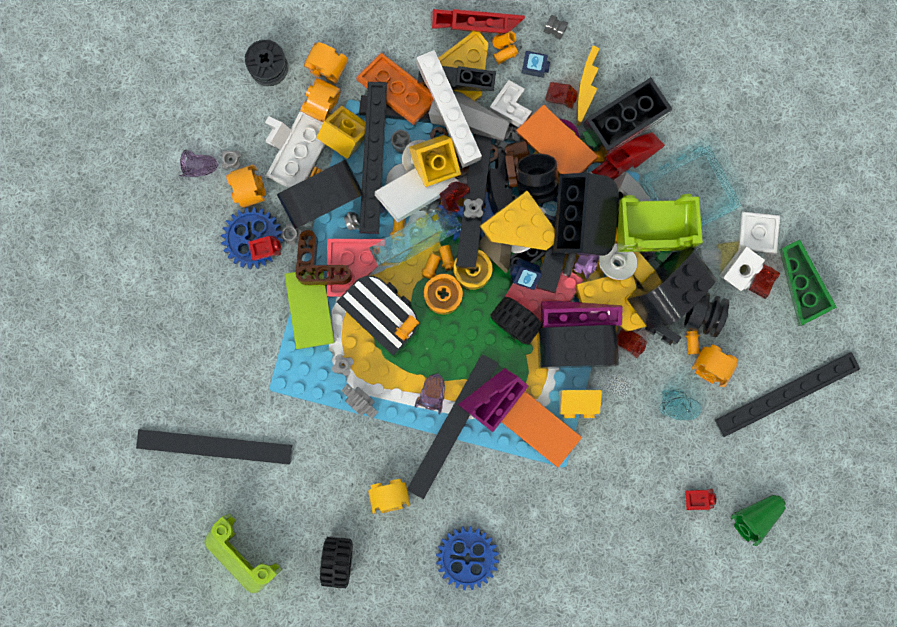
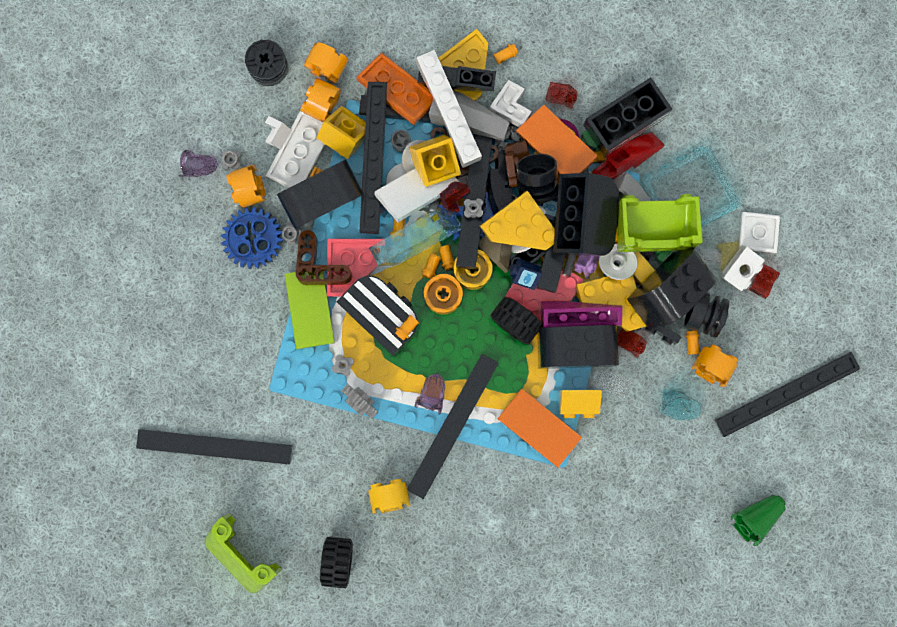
red bracket [248,236,281,261] -> none
light grey plate [344,211,360,230] -> none
red wedge [431,9,525,34] -> none
blue gear [436,526,499,590] -> none
magenta wedge [458,368,528,432] -> none
light orange pin [492,31,516,49] -> none
dark blue brick [521,51,550,78] -> none
dark grey wheel [543,15,569,40] -> none
yellow slope [576,45,600,126] -> none
red bracket [685,489,717,510] -> none
green wedge [779,239,837,326] -> none

